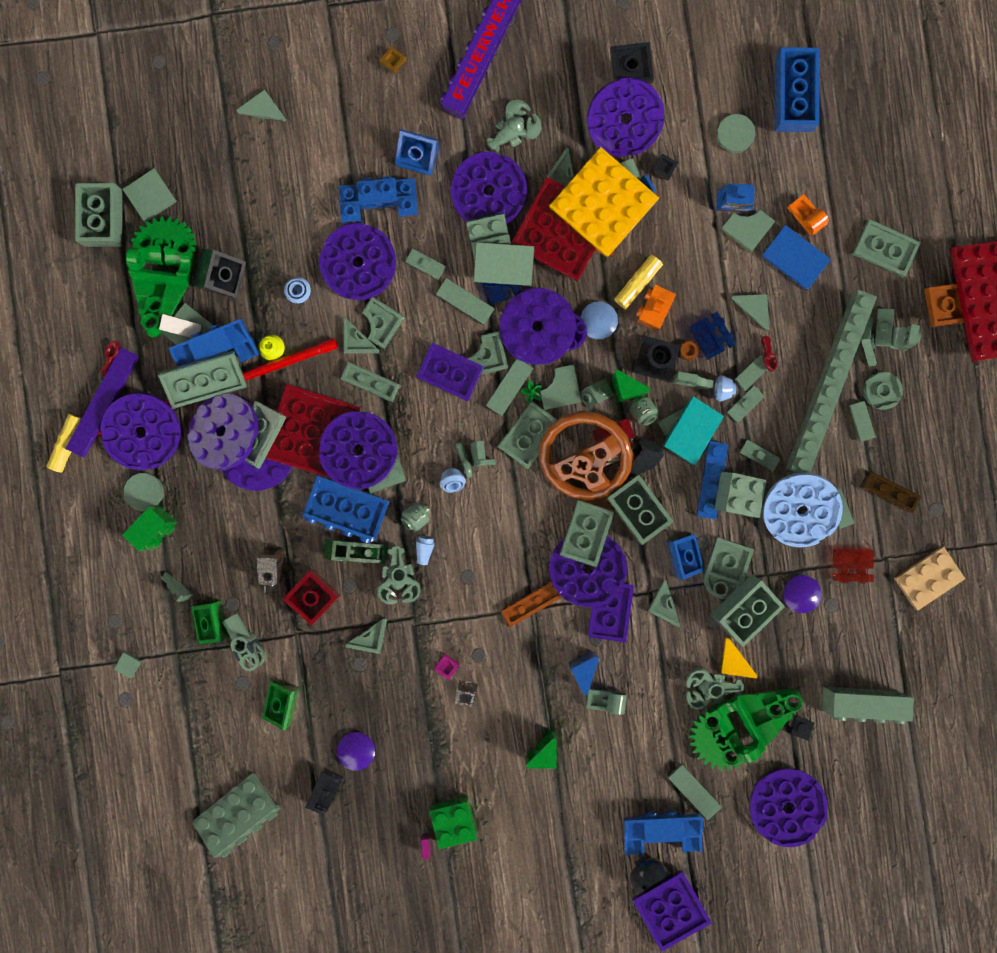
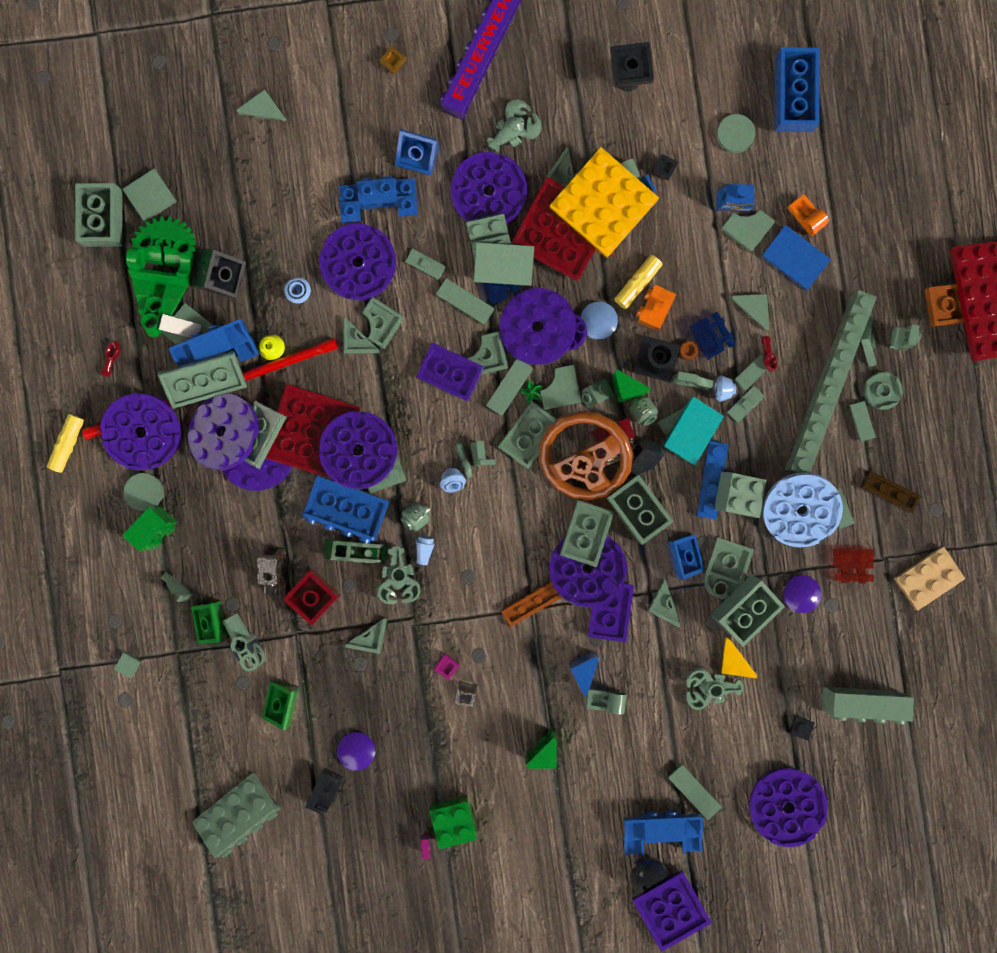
dark purple tile [65,347,139,458] -> none
sand green tile [340,362,401,403] -> none
dark purple plate [587,77,664,157] -> none
green connector [689,689,803,771] -> none
sand green piece [739,440,781,472] -> none
sand green tile [851,219,921,278] -> none
sand green piece [875,309,894,347] -> none

